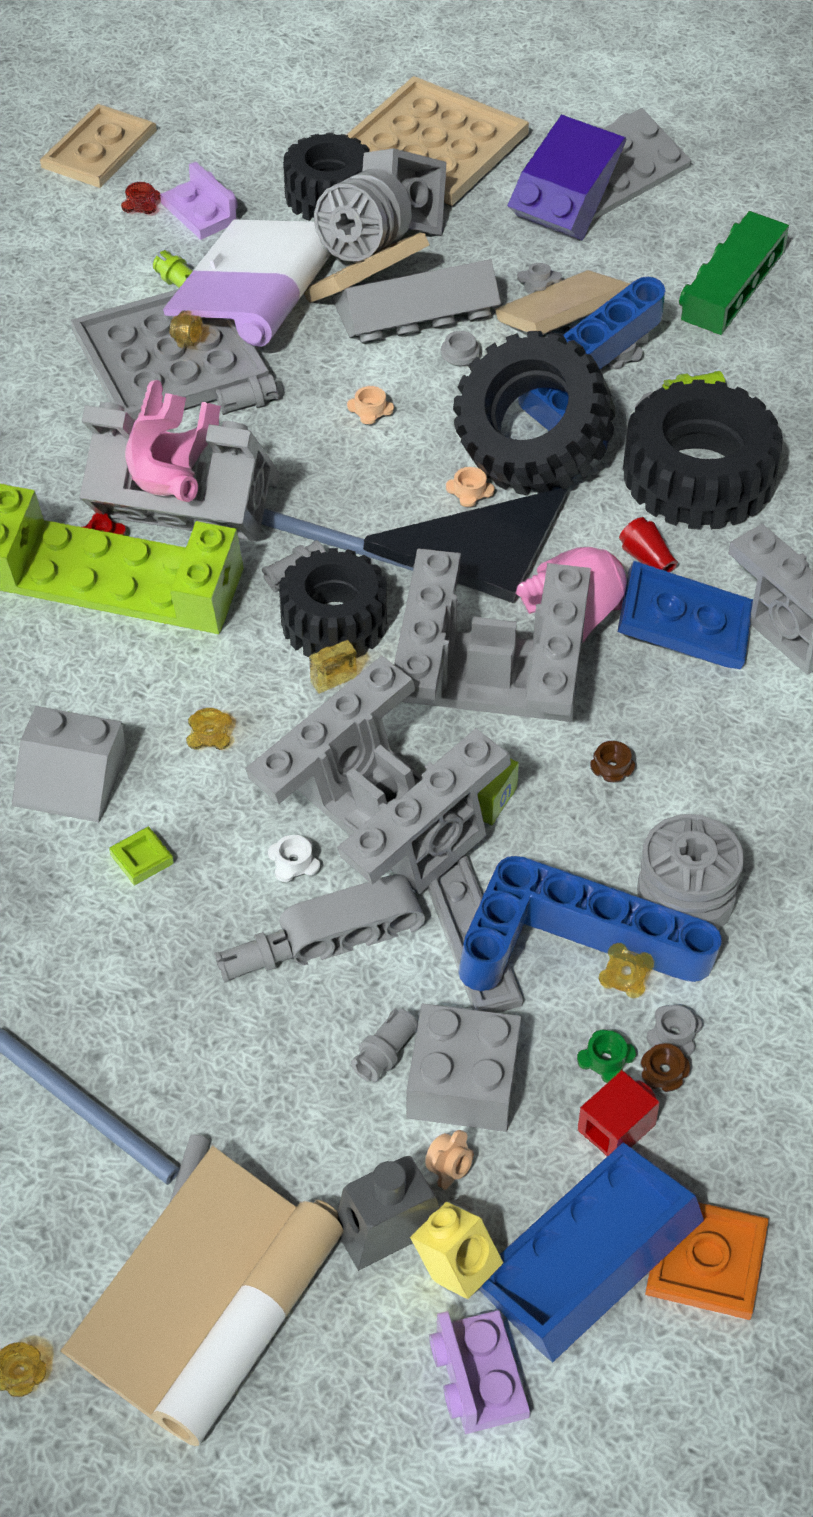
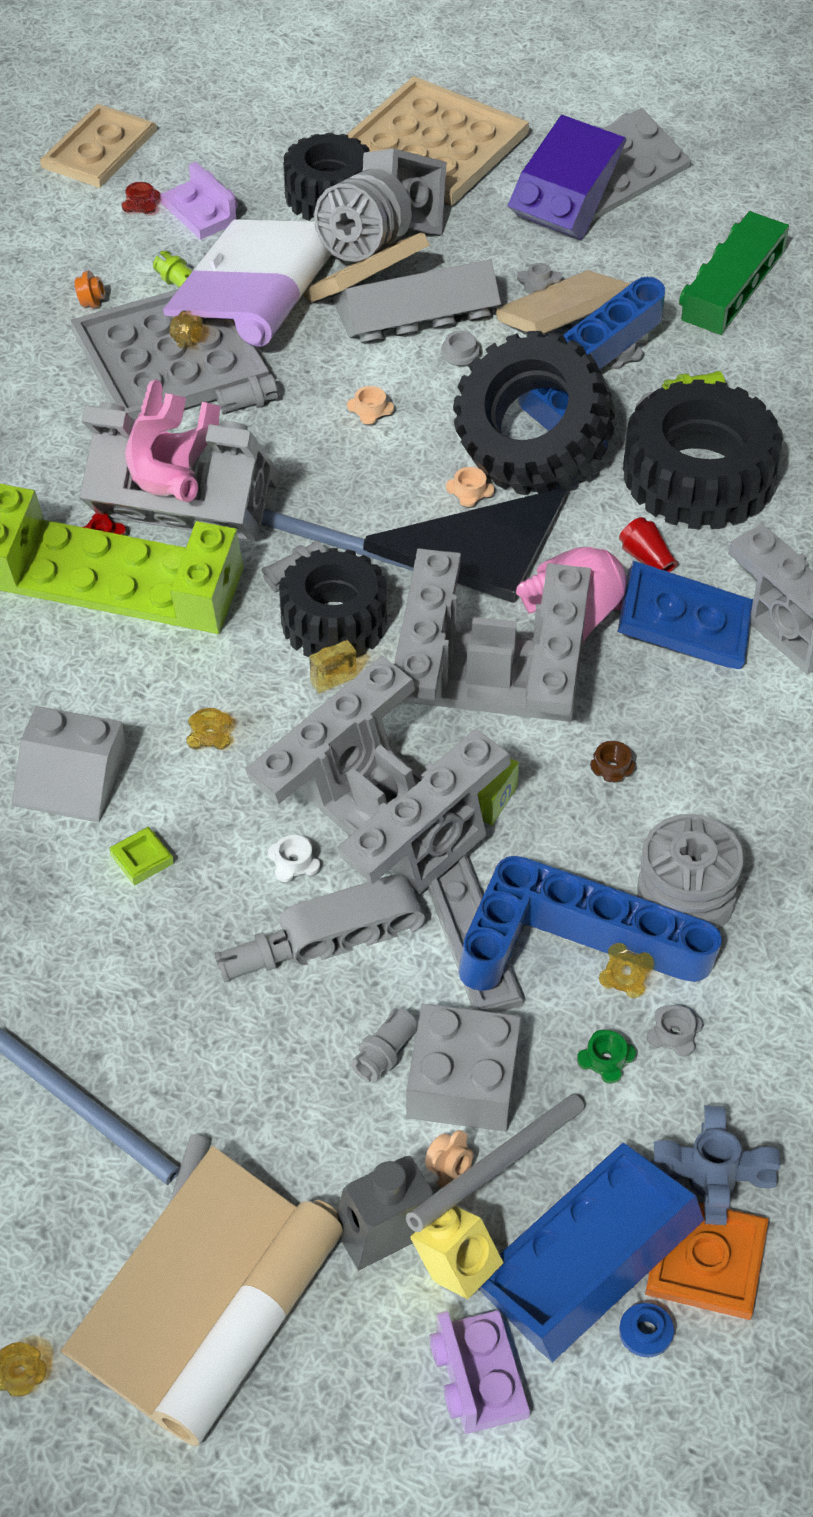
red brick [577,1070,660,1156] -> none
reddish brown plate [641,1043,690,1092] -> none
none -> orange plate [74,270,105,309]
none -> light grey piece [406,1094,584,1232]
none -> blue plate [619,1303,674,1358]
none -> sand blue pin [651,1105,780,1225]

